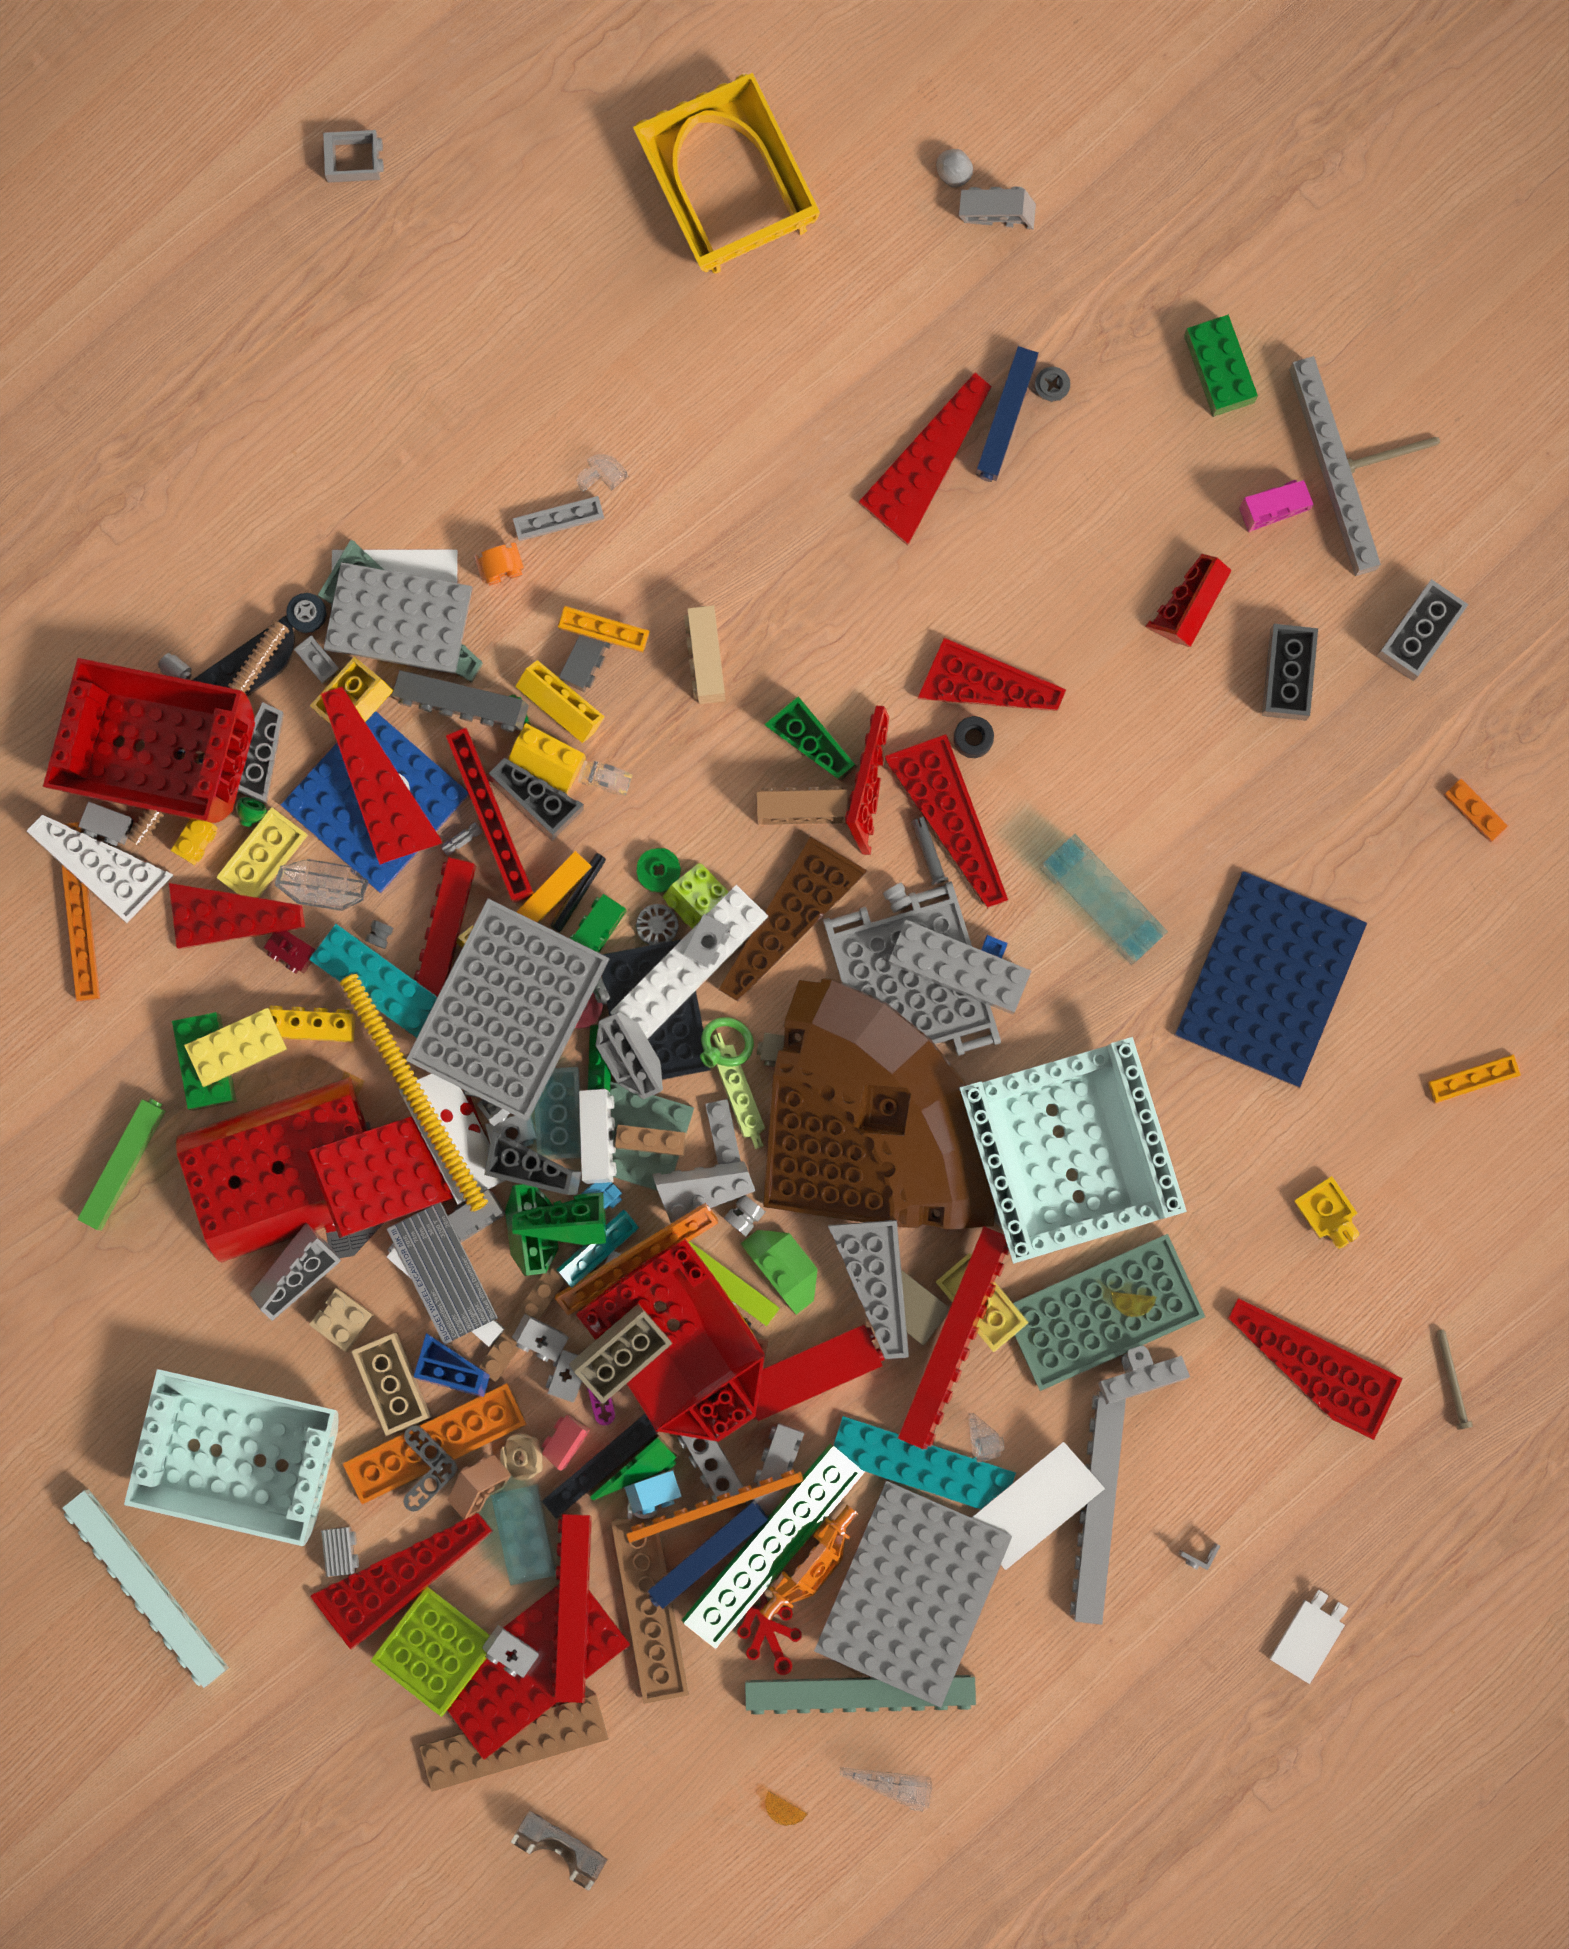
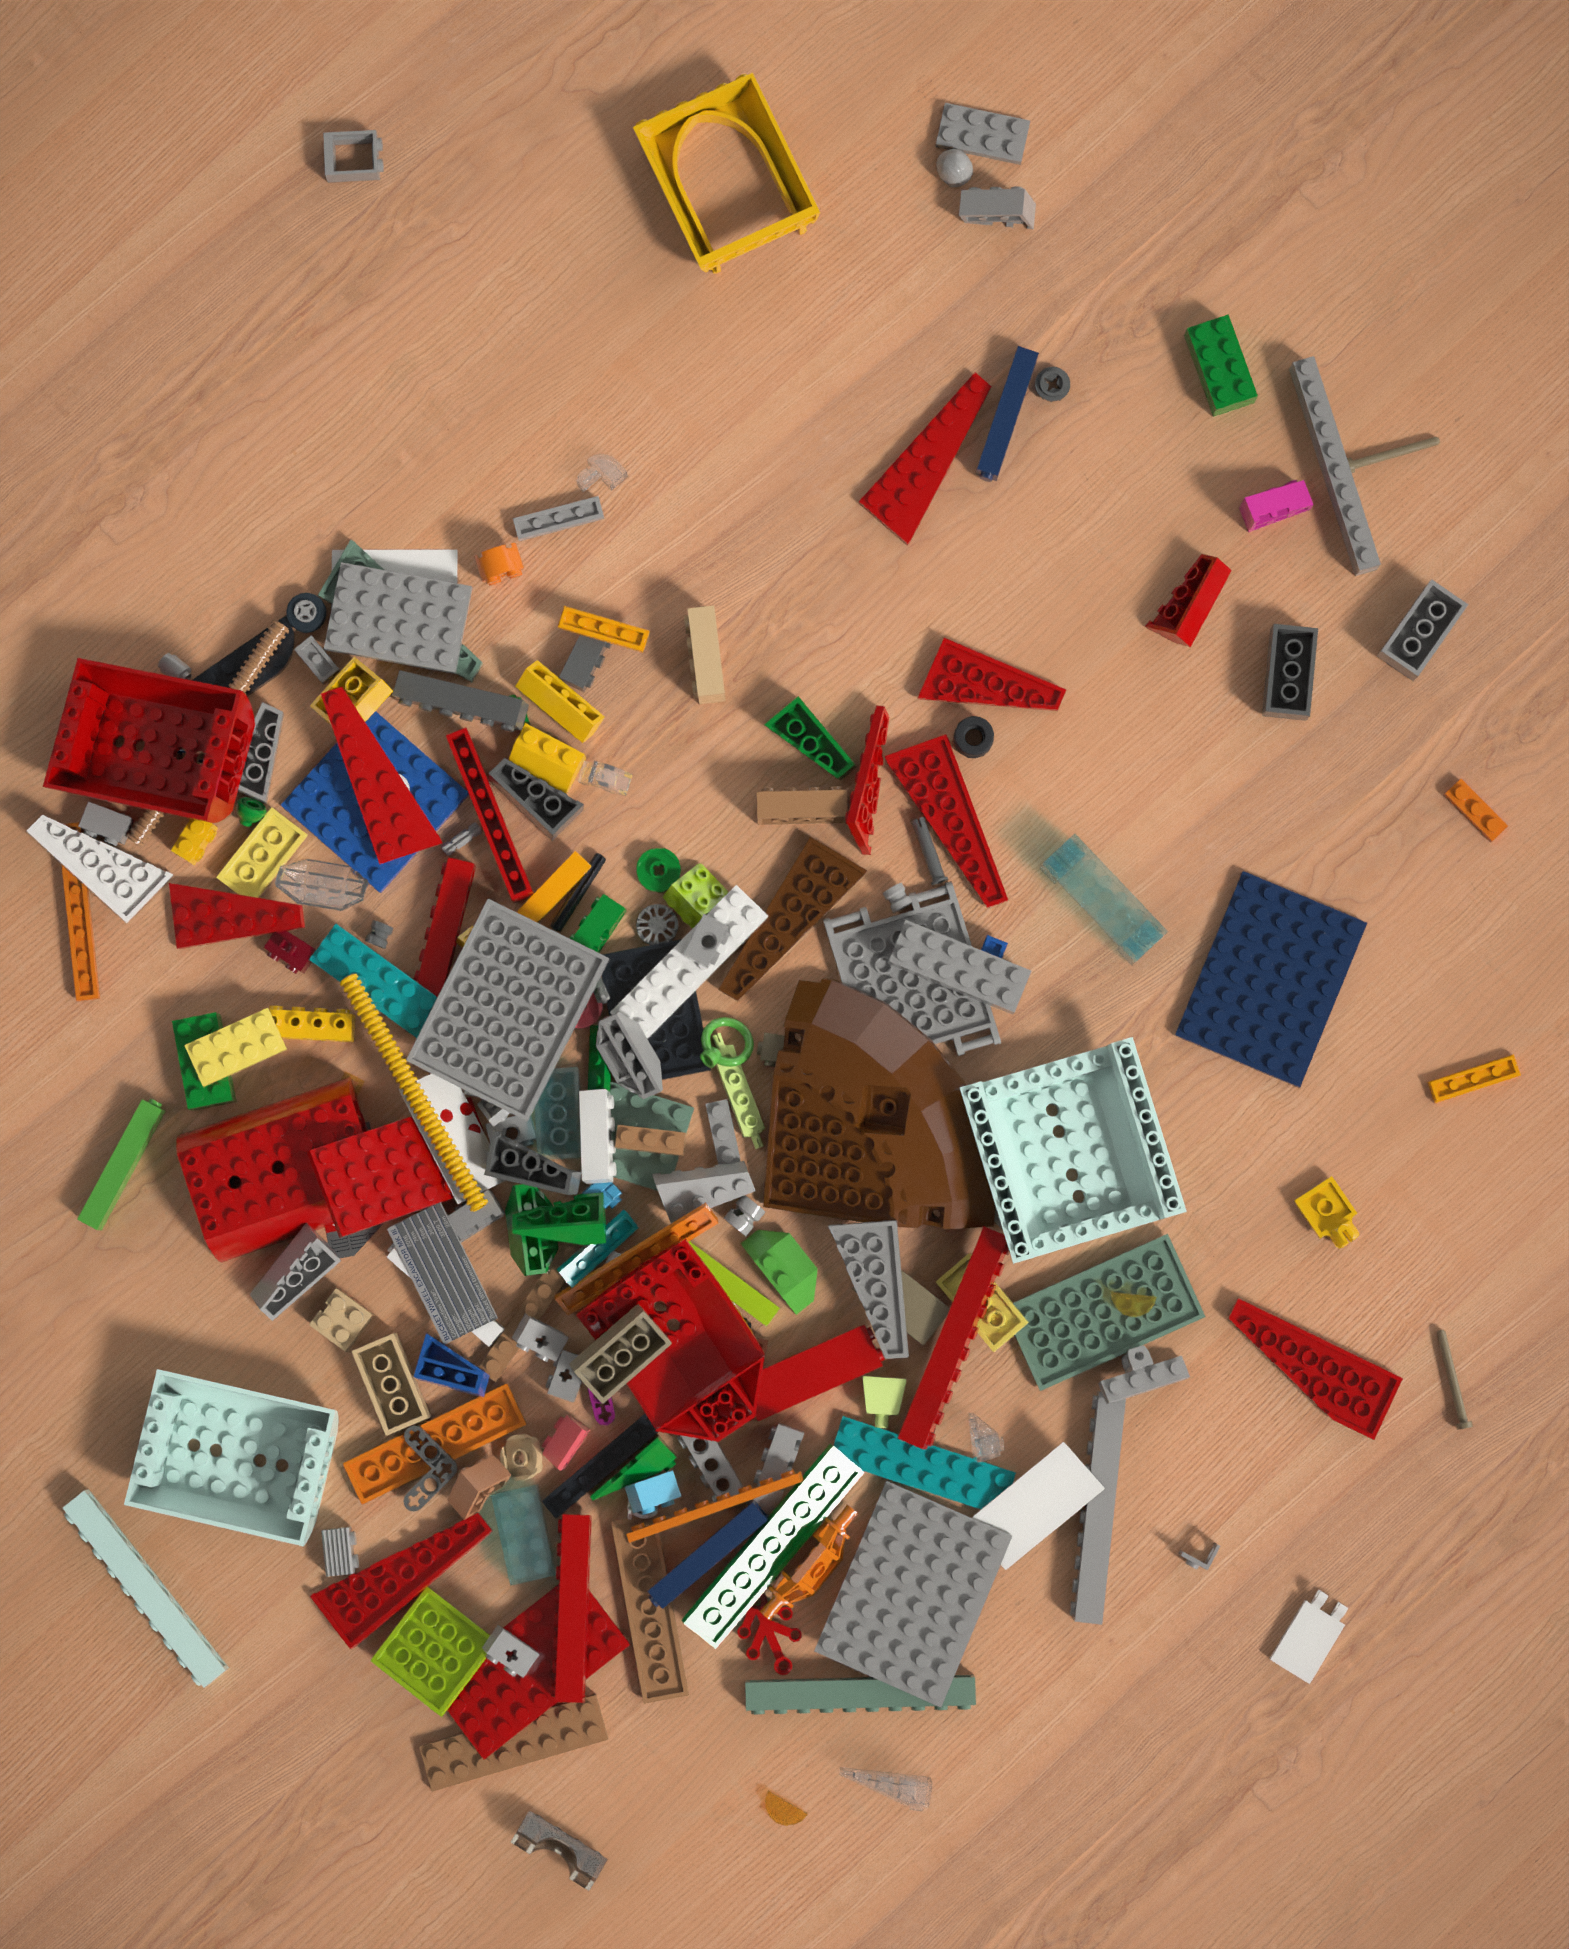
none -> yellowish green torso [863,1376,906,1428]
none -> light grey plate [936,103,1030,165]

